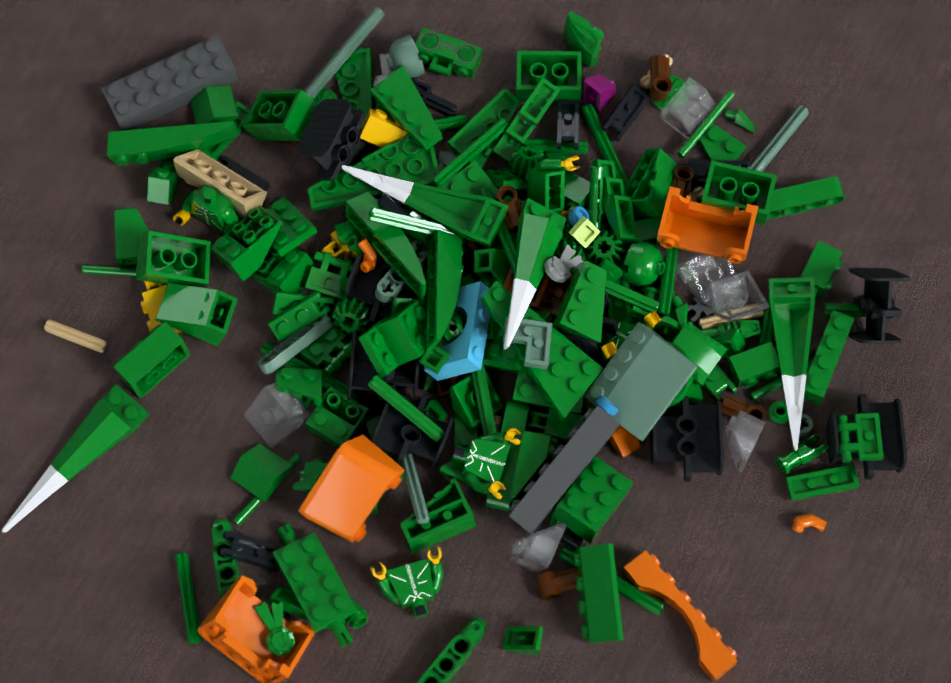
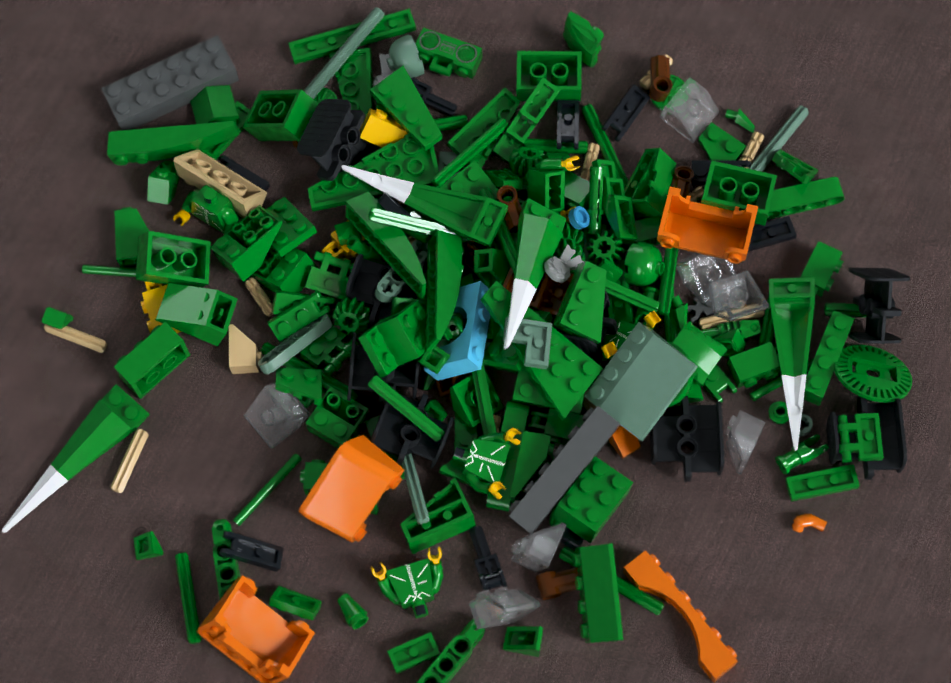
green slope [230,443,294,503] -> none
green piece [255,601,295,656] -> none
green plate [273,524,357,648] -> none
green bar [293,474,321,490] -> none
orange arm [357,238,378,273] -> none
yellowish green plate [568,216,600,248] -> none
magenta slope [583,74,616,113] -> none
dark azure tile [596,395,619,416] -> none
green piece [629,306,681,336] -> none
green bar [677,90,735,158] -> none
reddish brown piece [721,395,766,431] -> none
none -> green slope [42,307,74,329]
none -> tan axle [110,429,148,493]
none -> green slope [134,531,164,560]
none -> tan slope [229,324,263,374]
none -> tan axle [245,277,273,317]
none -> green plate [288,9,416,65]
none -> green plate [387,632,440,674]
none -> black connector [469,526,507,594]
none -> clear slope [469,587,541,629]
none -> tan axle [580,143,600,182]
none -> tan axle [740,132,764,168]
none -> black hinge [748,216,797,252]
none -> green wing [772,149,818,184]
none -> green piece [834,345,912,403]

